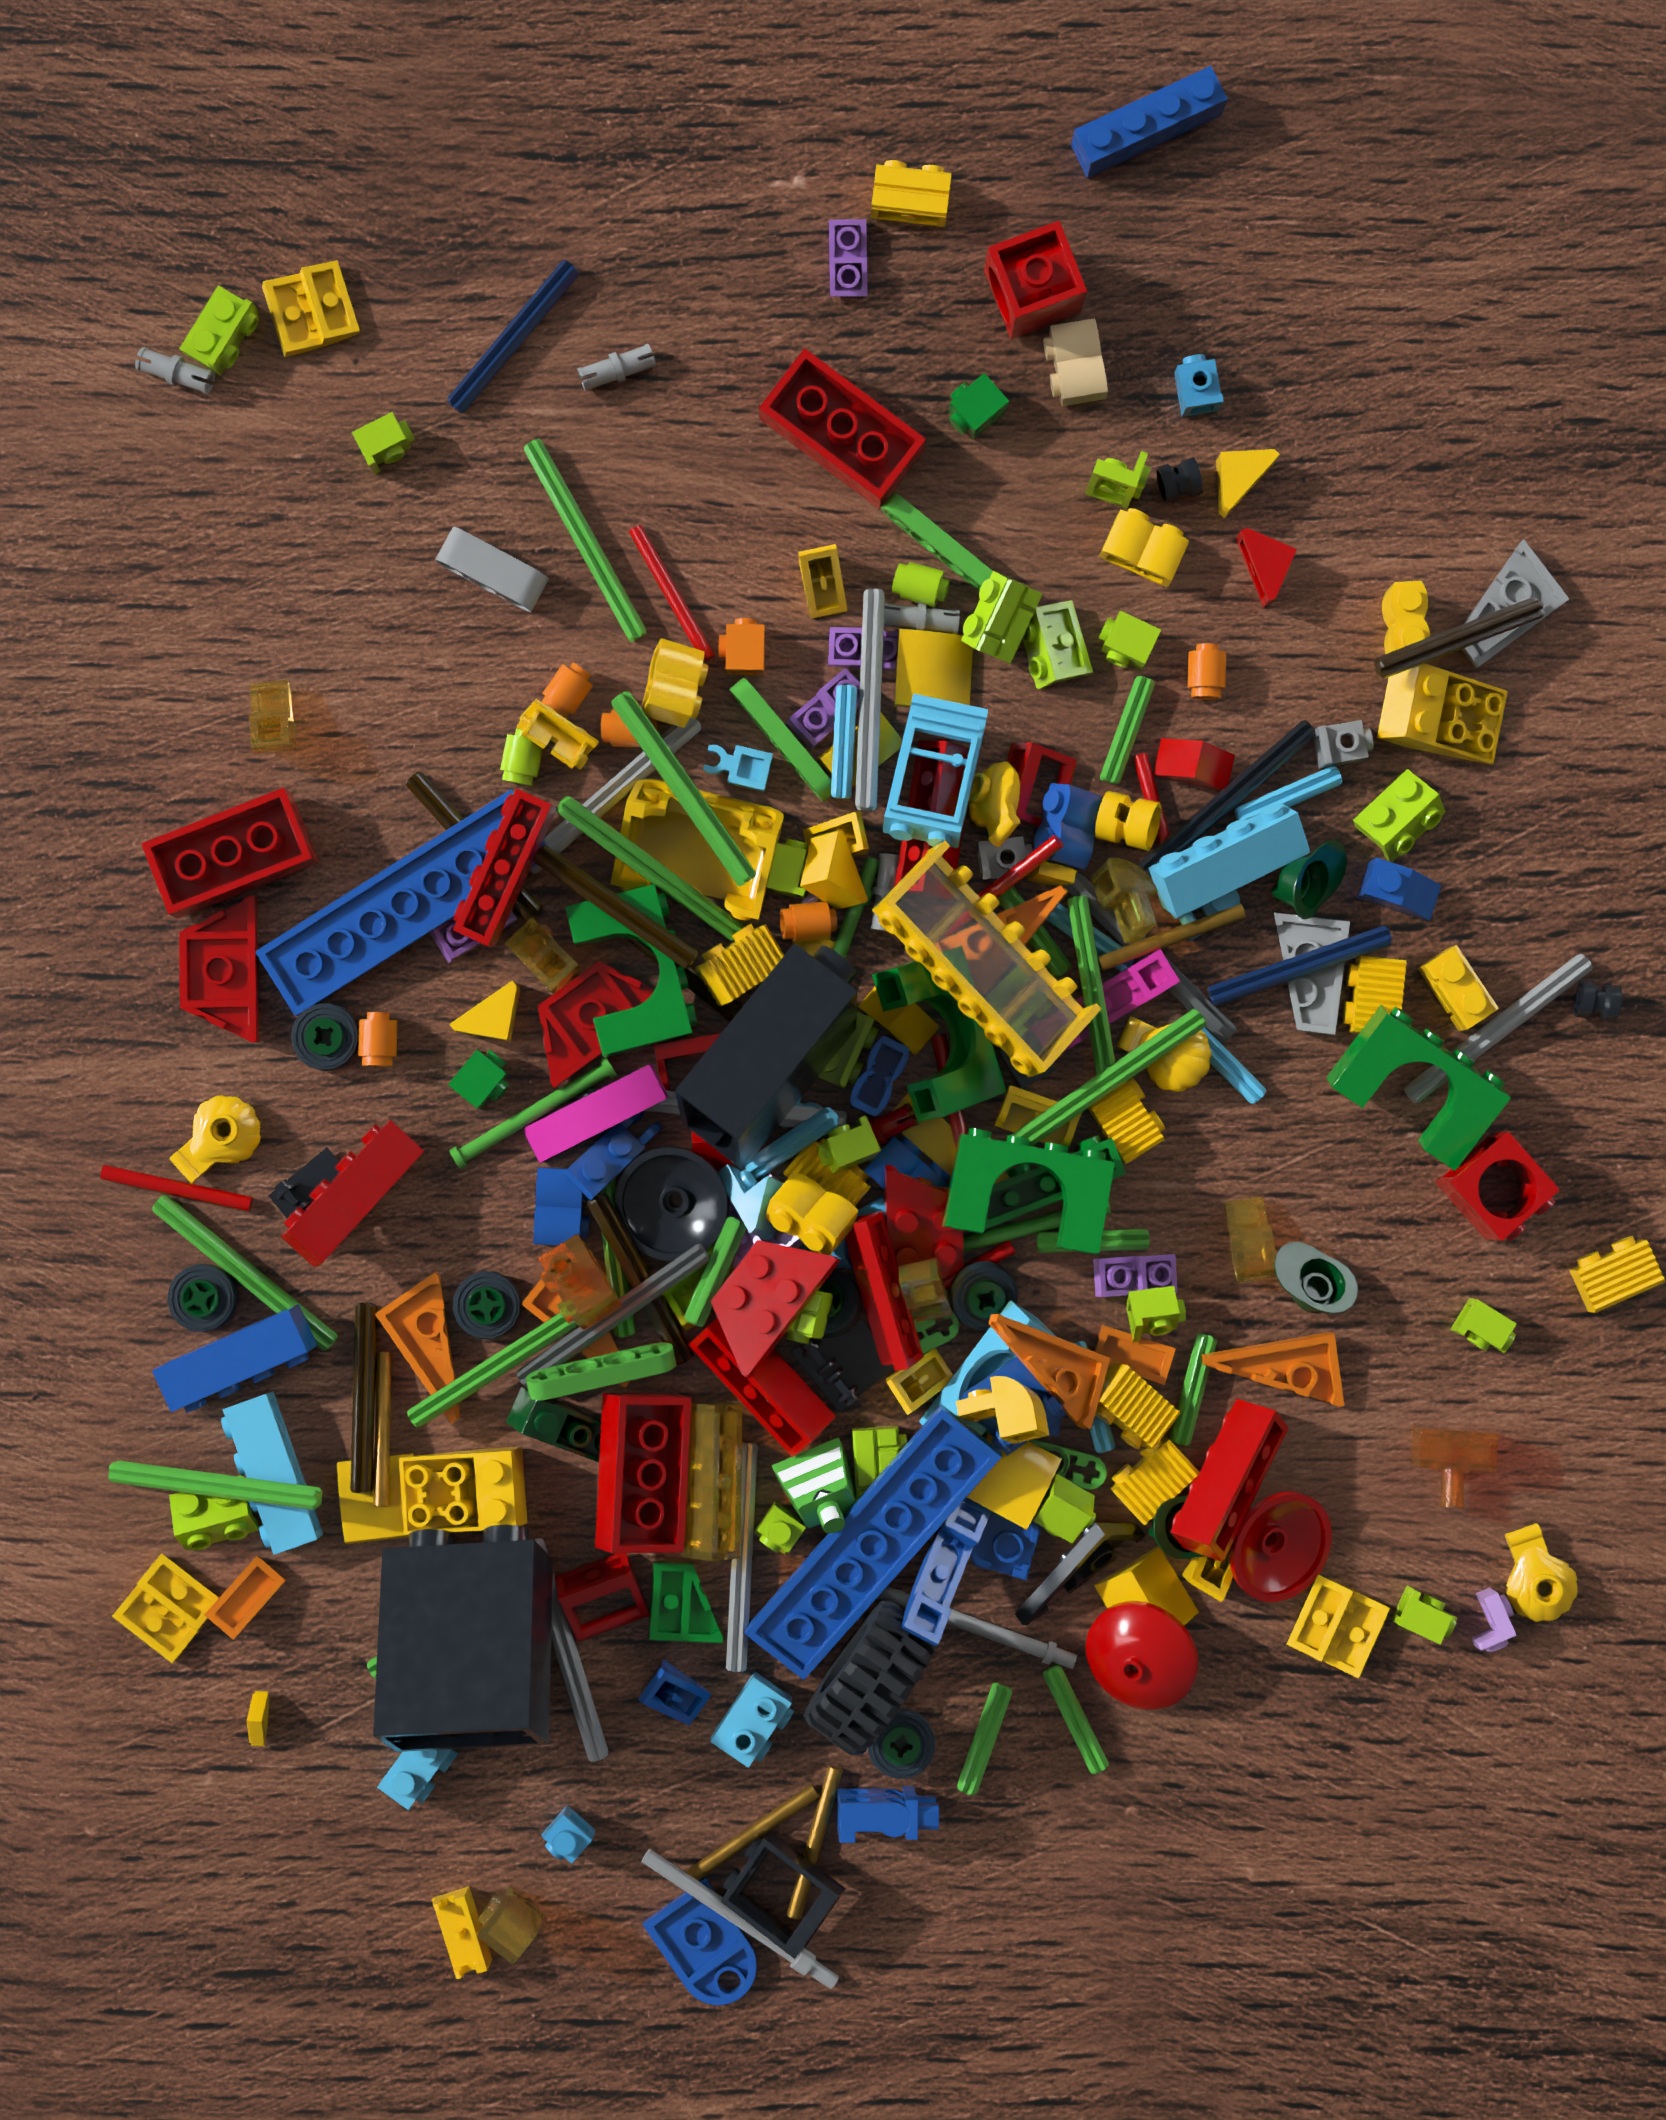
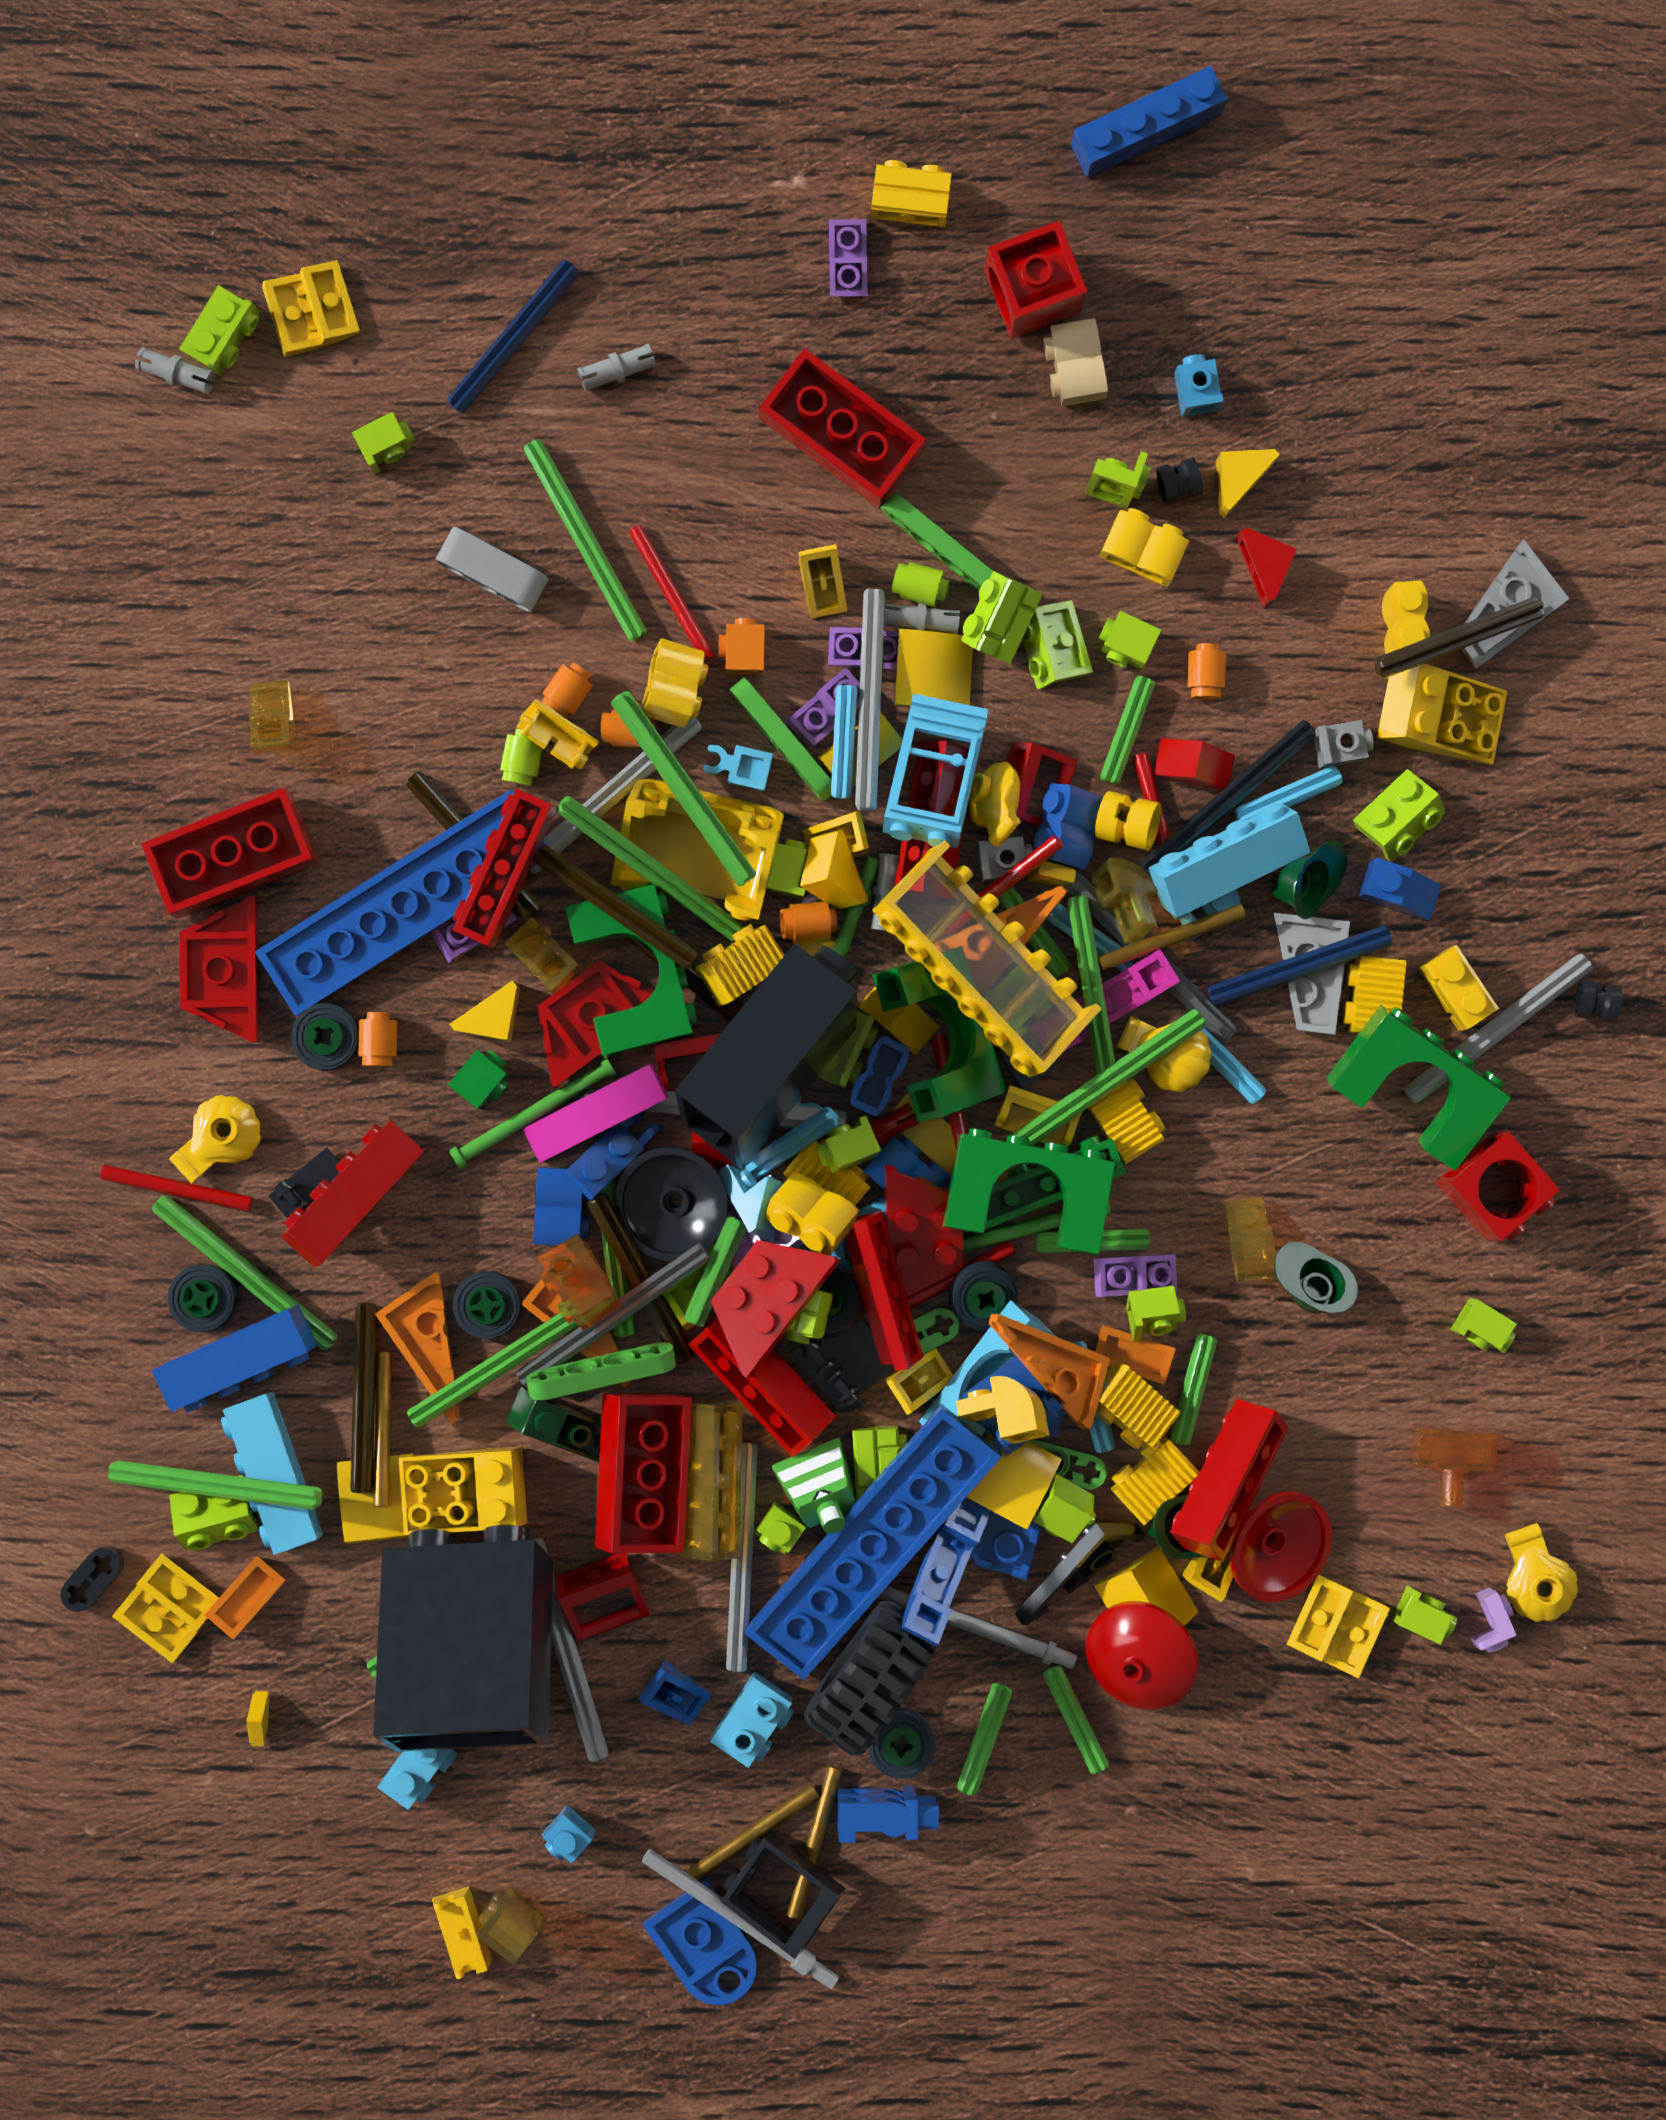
green wing [648,1561,723,1643] -> none
clear yellow brick [899,1258,952,1323] -> none
green brick [949,373,1009,440] -> none
orange wing [1201,1332,1345,1407] -> none
yellow brick [1569,1236,1665,1313] -> none
none -> black beam [60,1546,124,1612]

